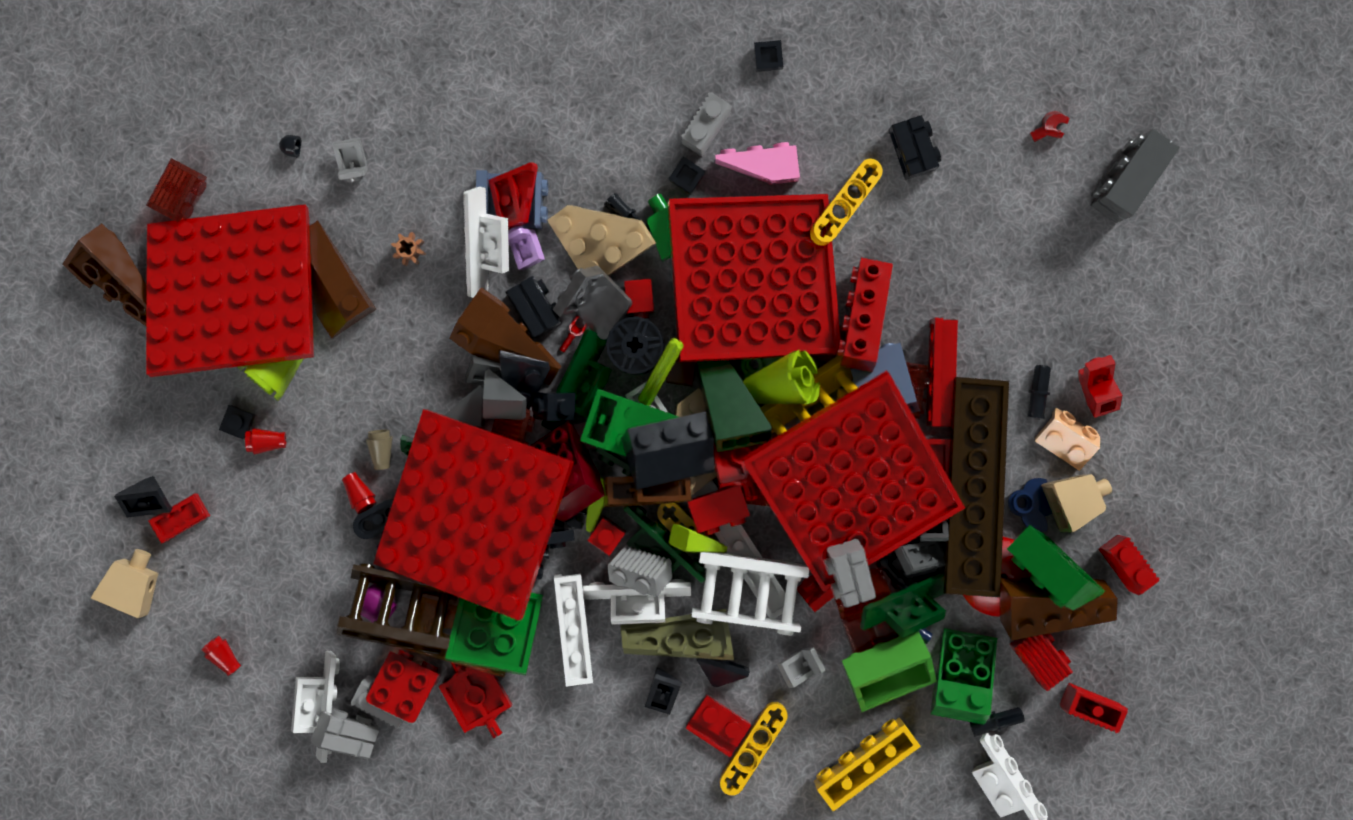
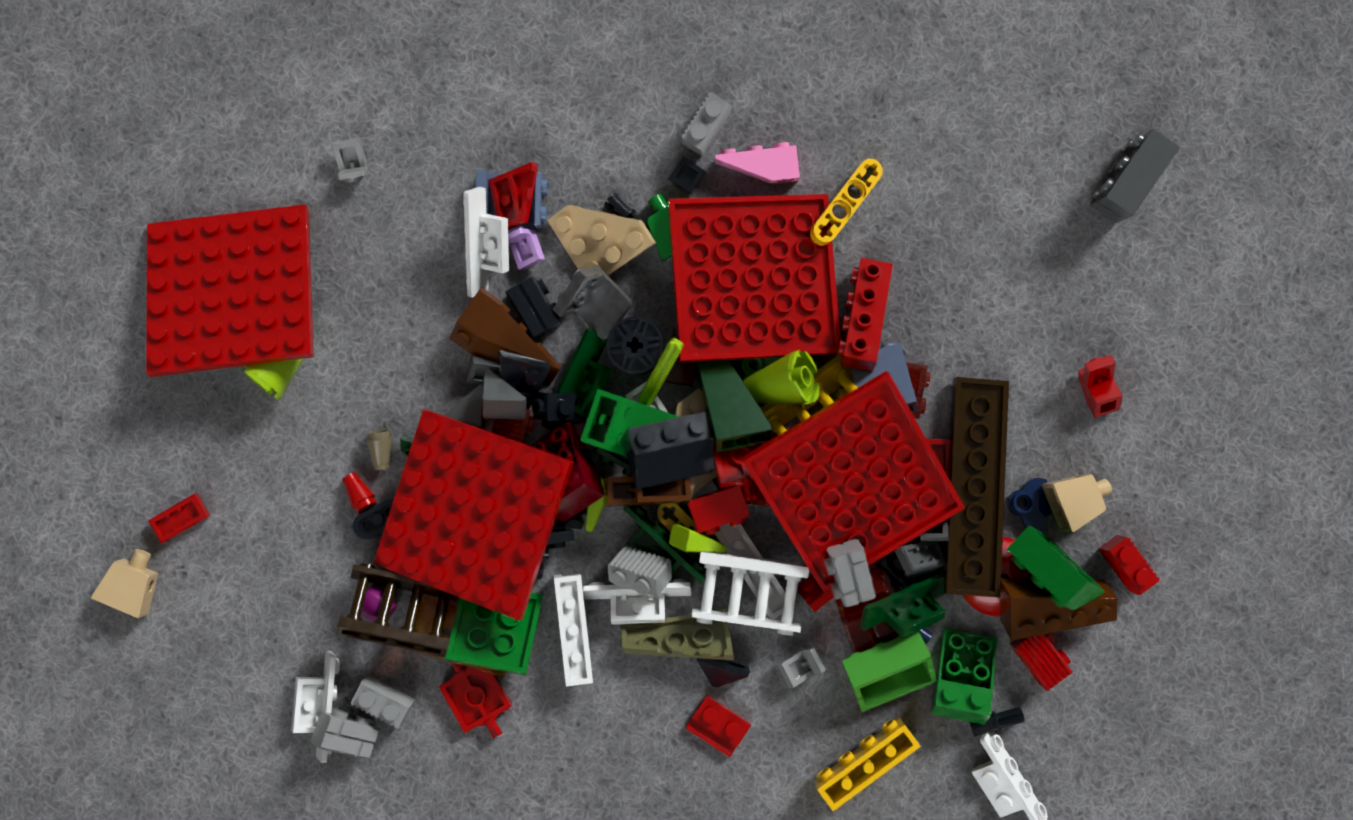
reddish brown wedge [62,223,147,326] -> none
black slope [114,476,172,518] -> none
clear red brick [146,158,207,222] -> none
red cone [201,635,241,676] -> none
black plate [219,405,256,440] -> none
red cone [245,428,286,455] -> none
black hinge [279,135,302,158] -> none
reddish brown wedge [310,220,376,338] -> none
red bracket [366,649,441,723] -> none
nougat gear [391,232,426,266] -> none
red hand [559,316,588,352] -> none
red brick [587,516,626,556] -> none
red brick [624,279,654,319] -> none
black slope [645,667,682,715] -> none
yellow beam [720,702,788,795] -> none
black plate [754,40,784,72] -> none
black brick [888,115,941,180] -> none
red fence [927,318,958,427] -> none
black axle [1027,365,1051,419] -> none
red piece [1030,111,1070,142] -> none
light nougat bracket [1035,408,1100,471] -> none
red brick [1059,683,1128,733] -> none

